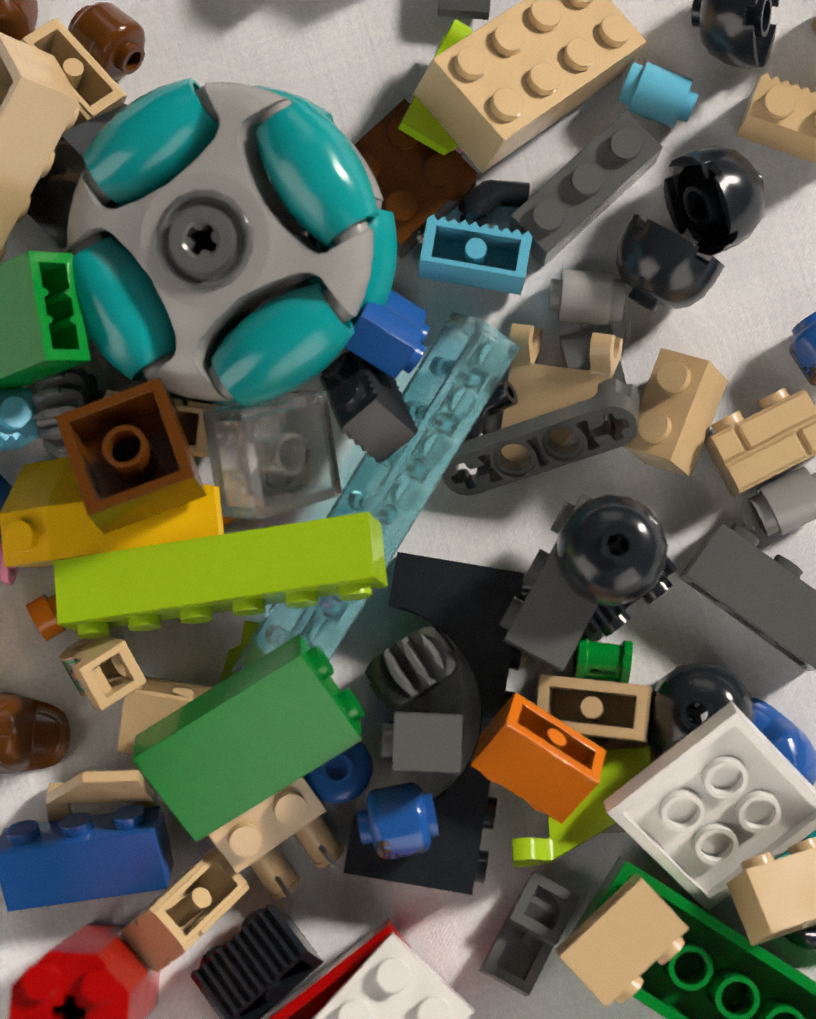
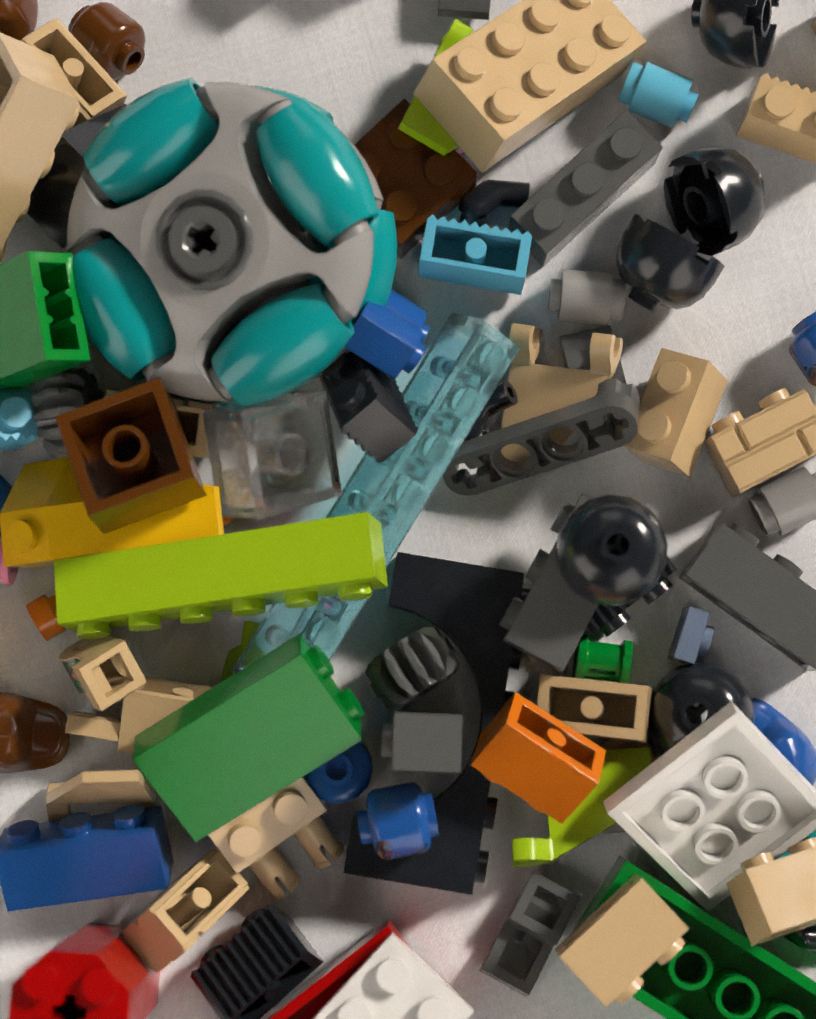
none -> tan tile [65,712,121,742]
none -> sand blue plate [667,606,714,664]

